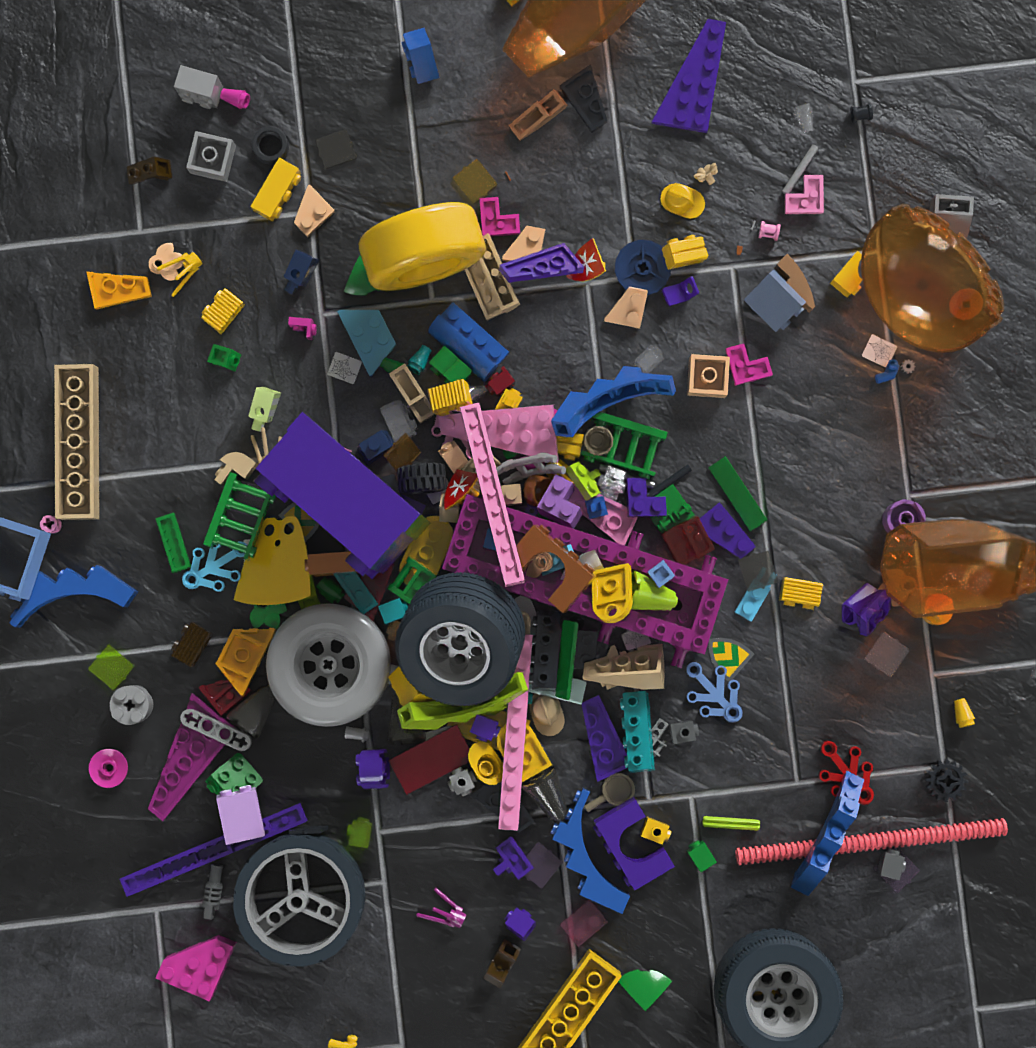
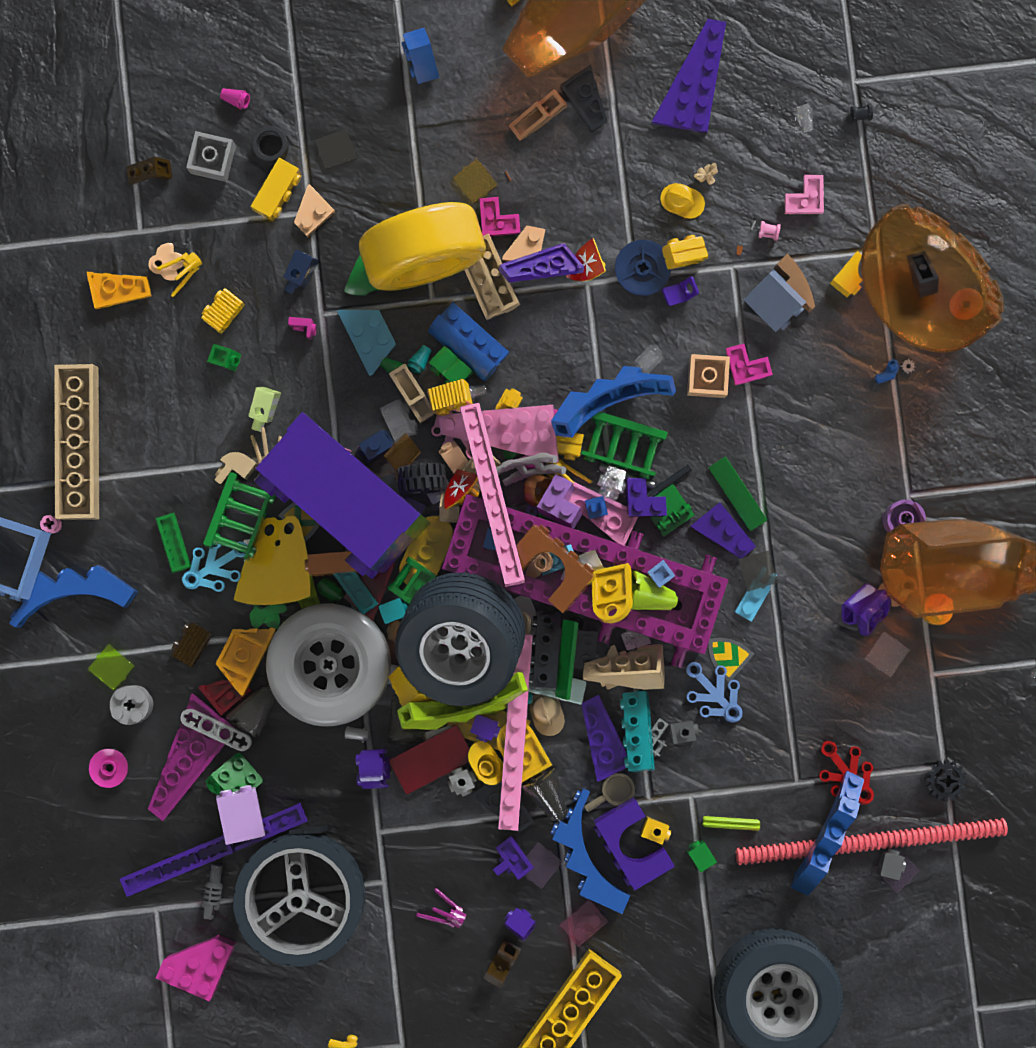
light grey brick [174,65,223,109] -> none
white sticker [327,352,362,384] -> none
clear neon green brick [347,817,373,848] -> none
dark red brick [485,366,515,397] -> none
tan brick [501,484,522,506] -> none
lime hinge [566,461,601,501] -> none
dark tan hair [584,426,613,456] -> none
light nougat wing [604,287,648,328] -> none
green brick [618,969,672,1011] -> none
clear red slope [661,516,715,565] -> none
yellow brick [779,577,823,610] -> none
light grey bar [782,144,819,194] -> none
white sticker [862,334,897,367] -> none
light grey slope [928,194,974,240] -> none
yellow cone [954,698,975,728] -> none
none -> black slope [907,251,939,298]

